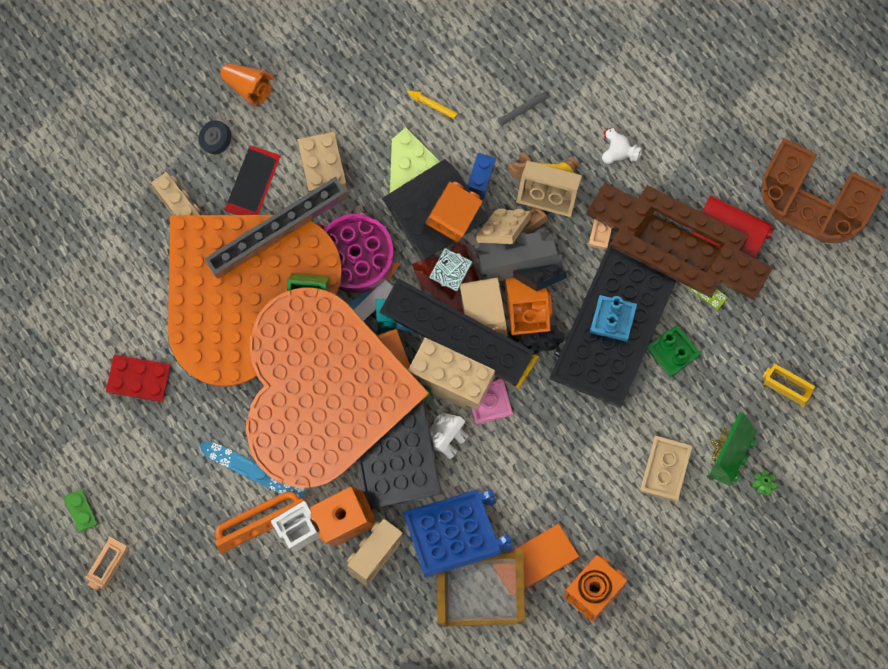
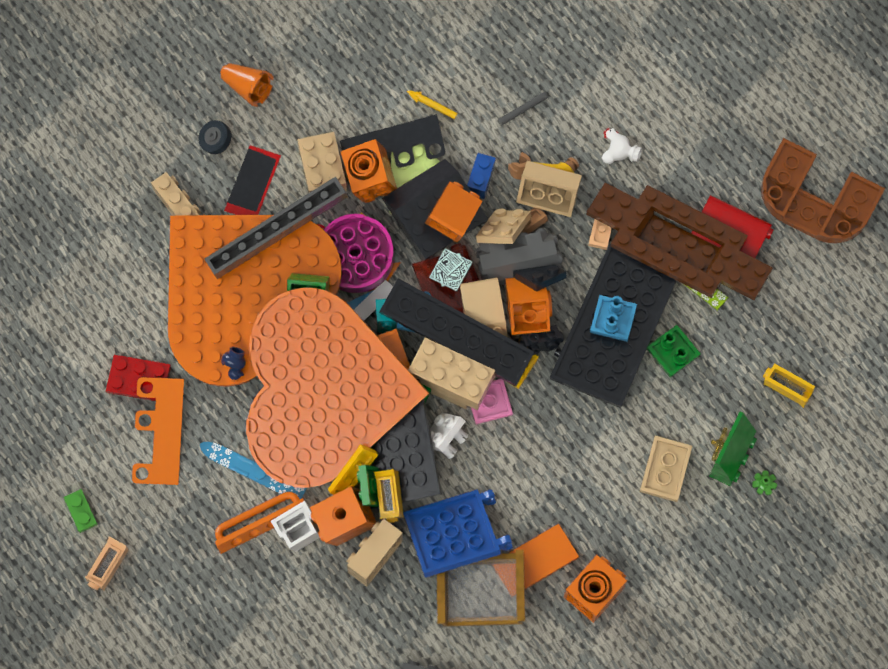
none -> orange piece [132,377,184,485]
none -> dark blue animal [221,347,246,380]
none -> yellow plate [328,444,378,495]
none -> black piece [340,114,446,181]
none -> orange brick [340,139,397,203]
none -> green plate [357,465,379,507]
none -> yellow window [374,469,404,523]

